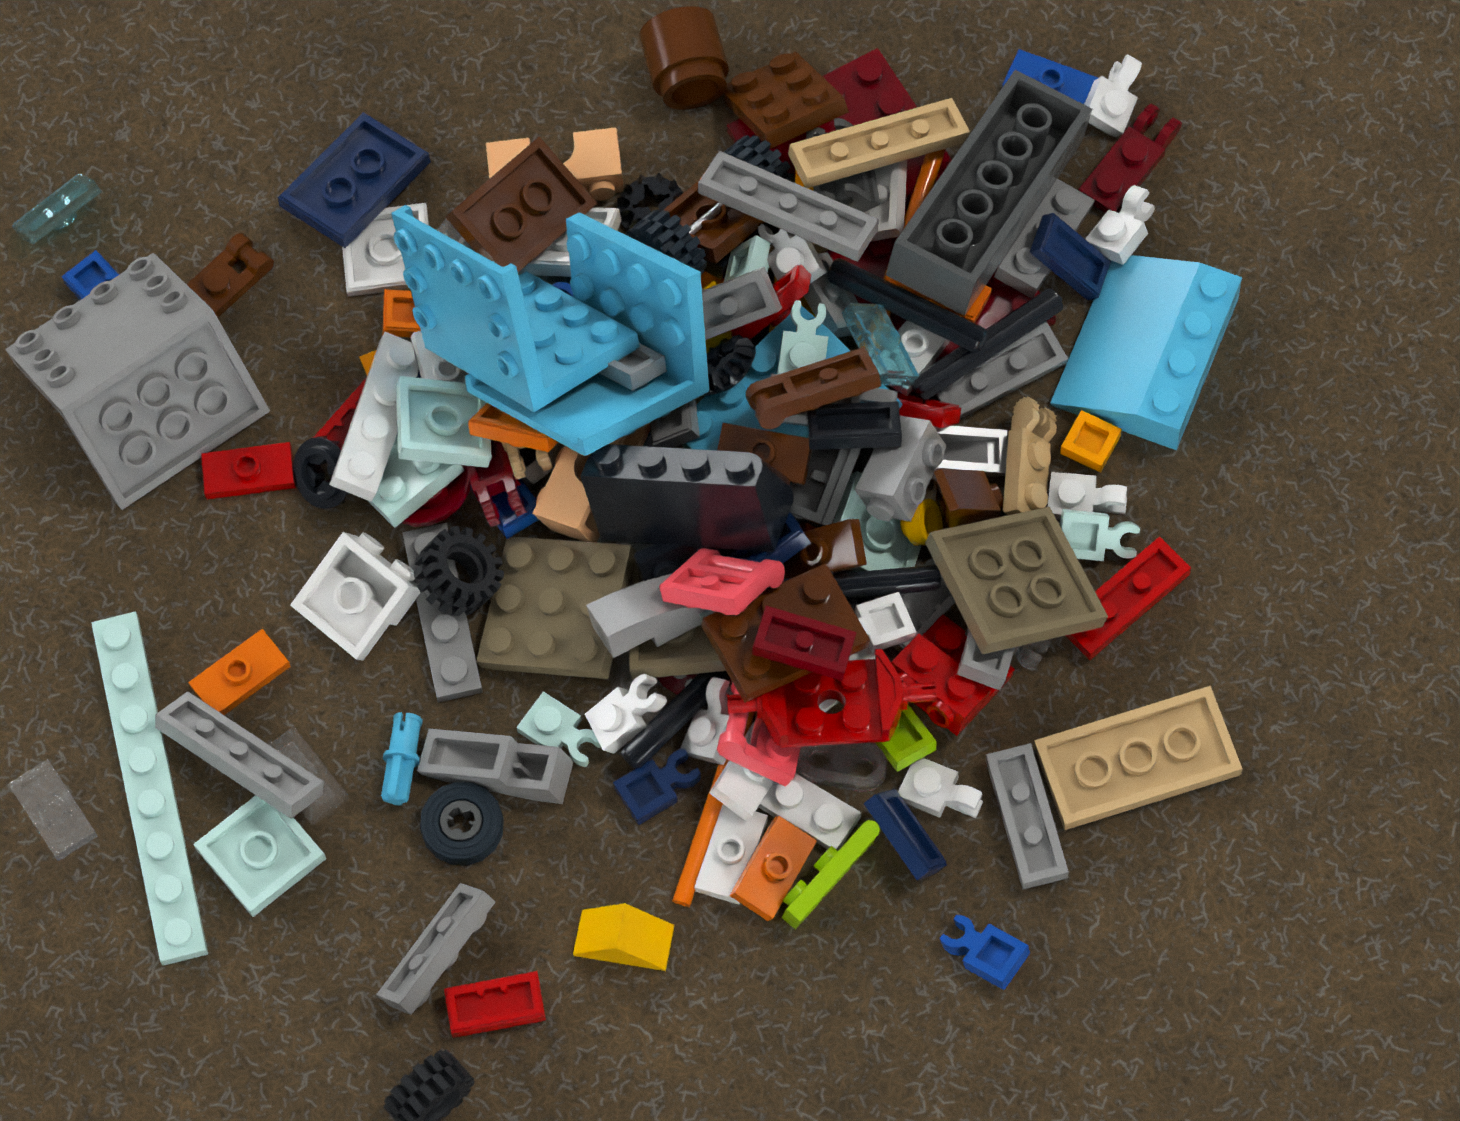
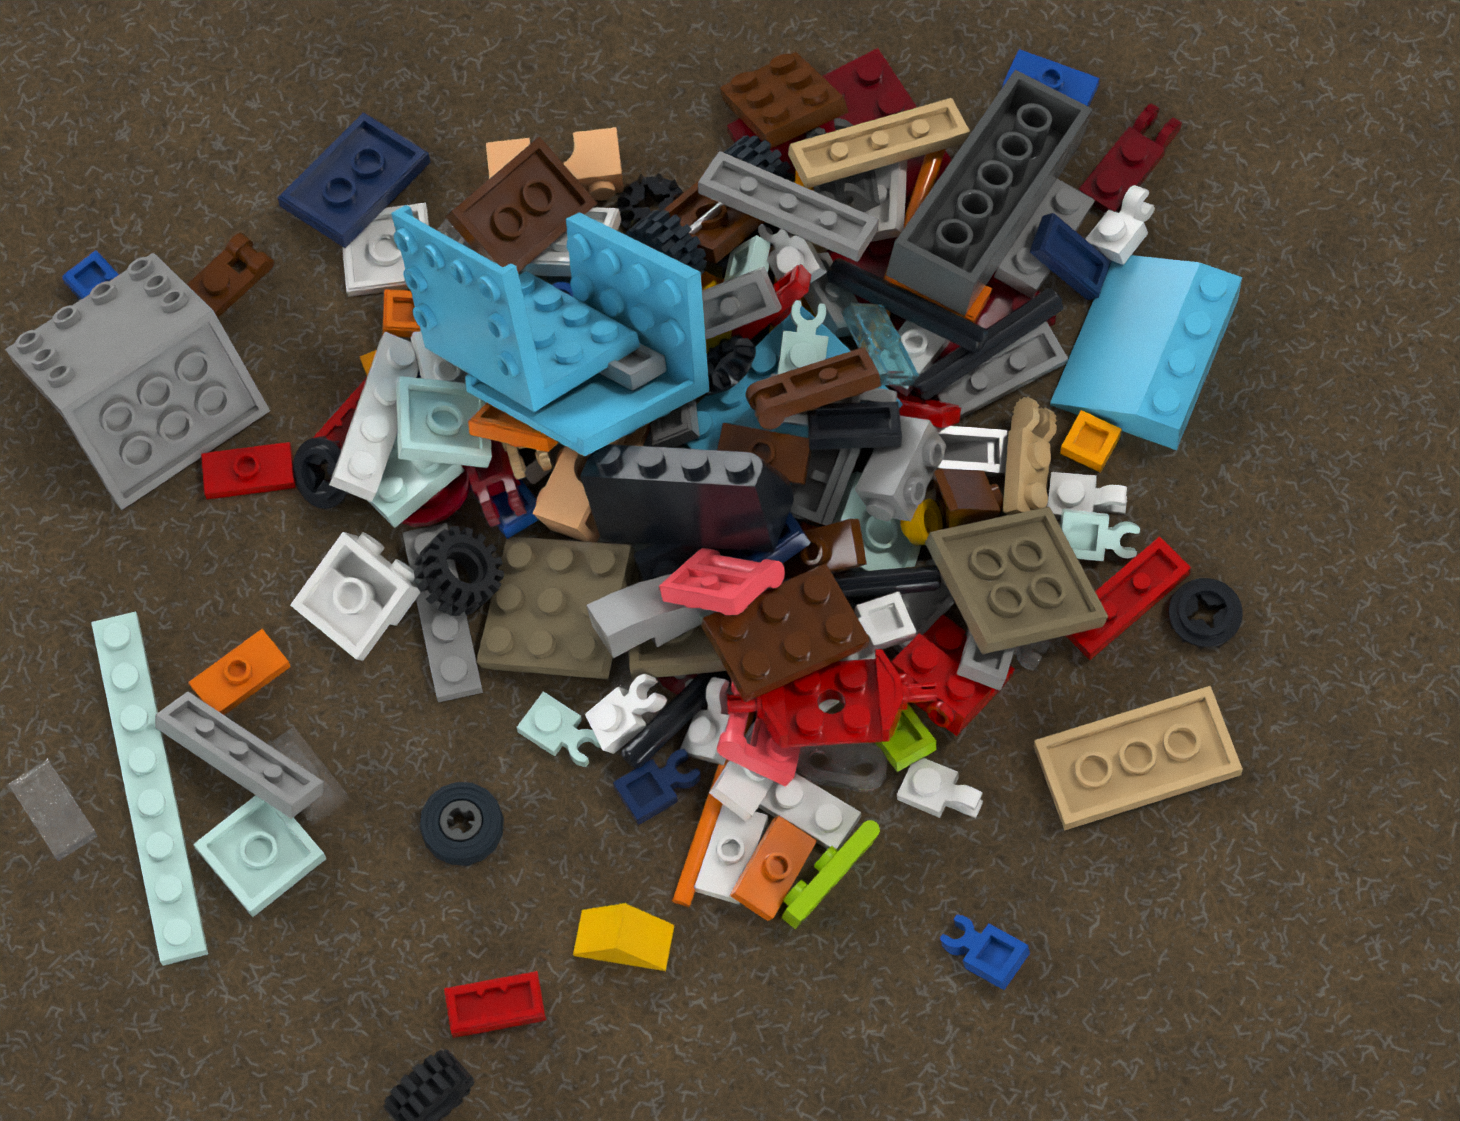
clear light blue plate [12,174,102,244] -> none
light grey plate [376,883,495,1015] -> none
medium azure axle [381,712,423,806] -> none
light grey slope [417,729,574,804] -> none
reddish brown piece [639,6,729,110] -> none
dark red plate [752,606,857,681] -> none
dark blue tile [863,789,947,880] -> none
light grey plate [986,743,1069,889] -> none
white plate [1084,54,1142,137] -> none
none -> black gear [1169,578,1243,650]

